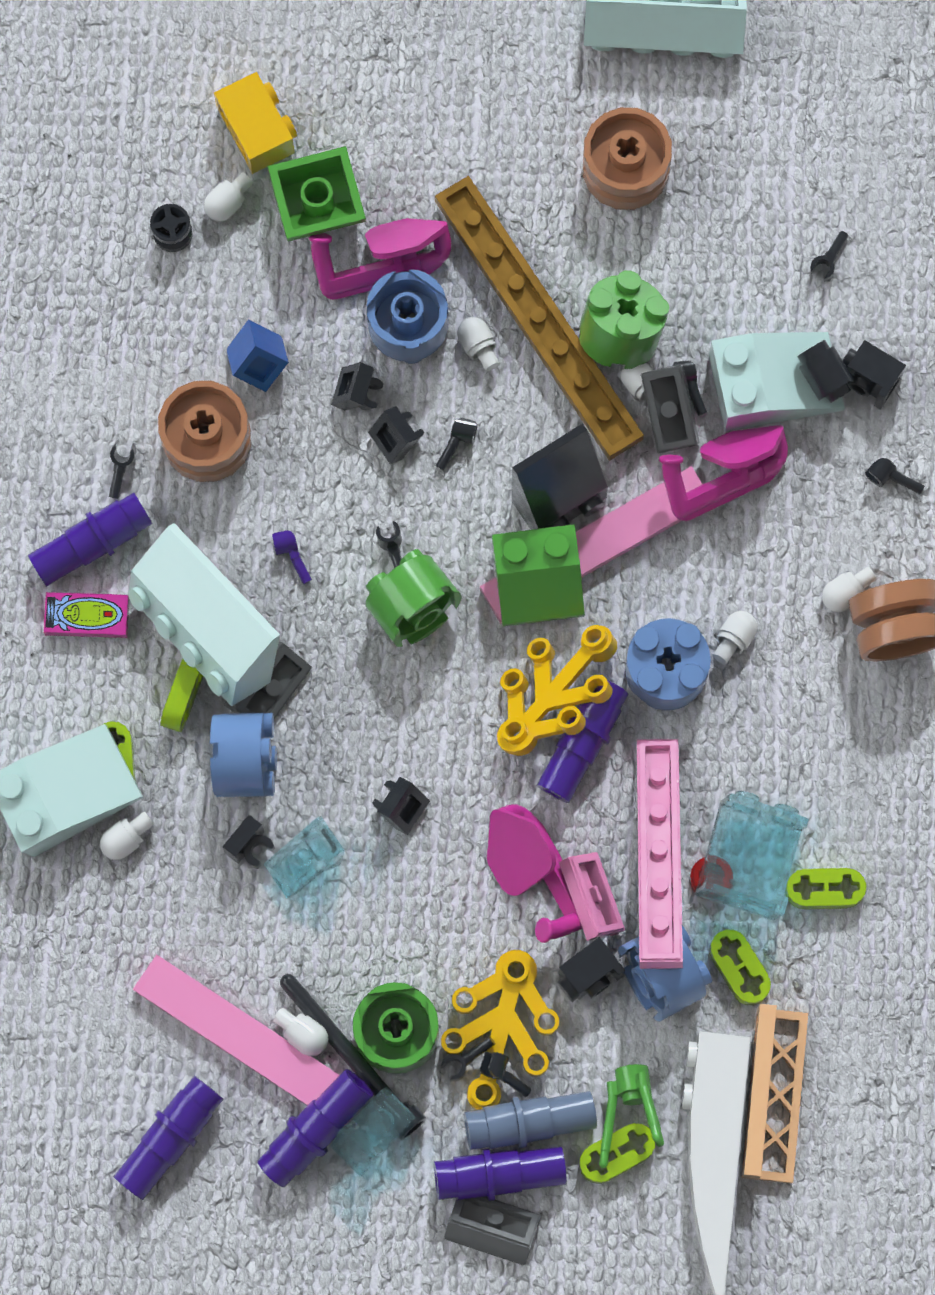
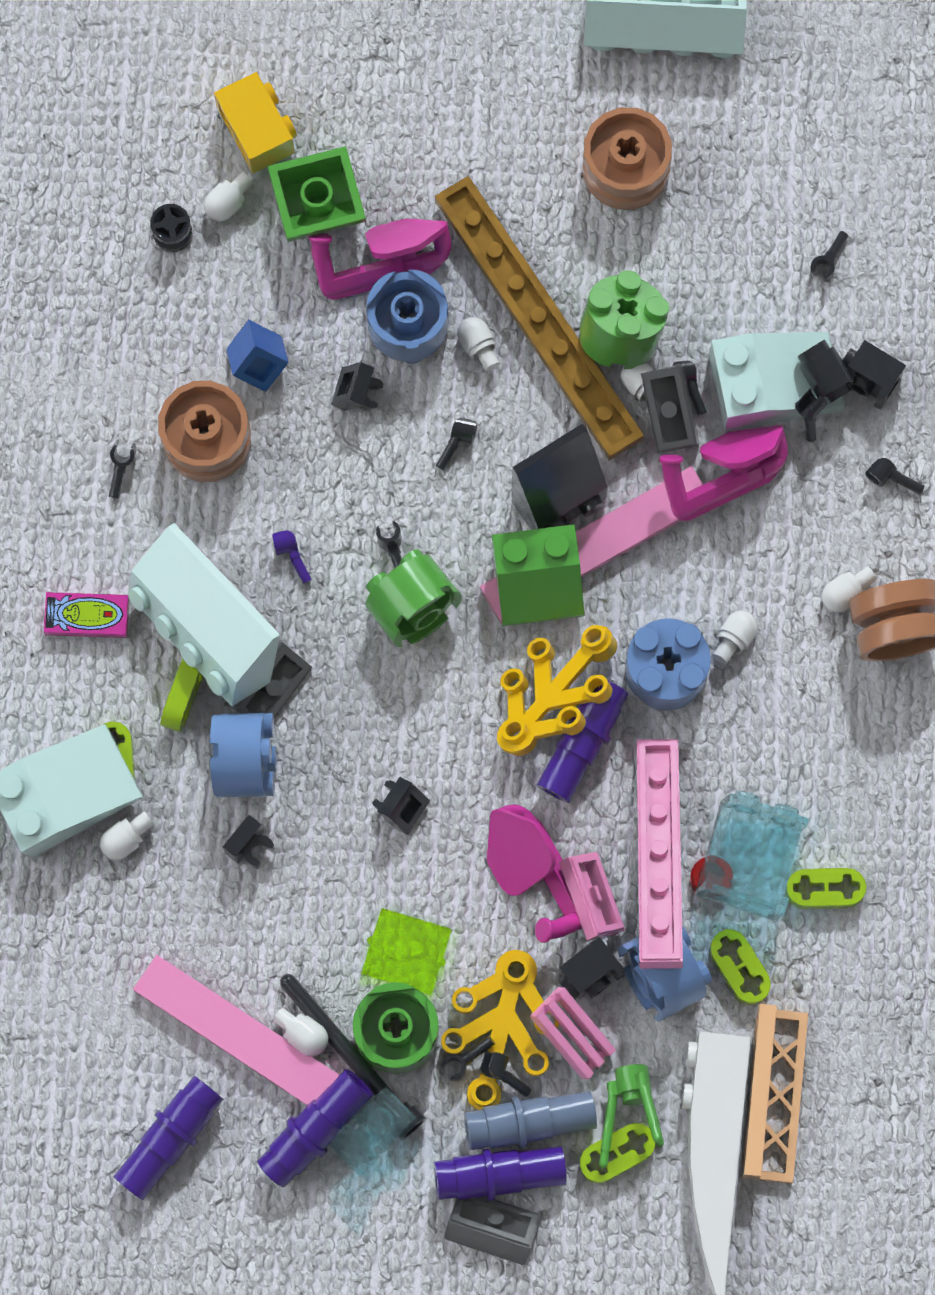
dark purple piece [28,493,153,587] -> none
clear light blue slope [264,816,345,898] -> none
black tile [368,406,424,465] -> none
none -> clear neon green piece [361,908,452,996]
none -> bright pink tile [530,987,616,1079]
none -> black hand [794,388,828,442]

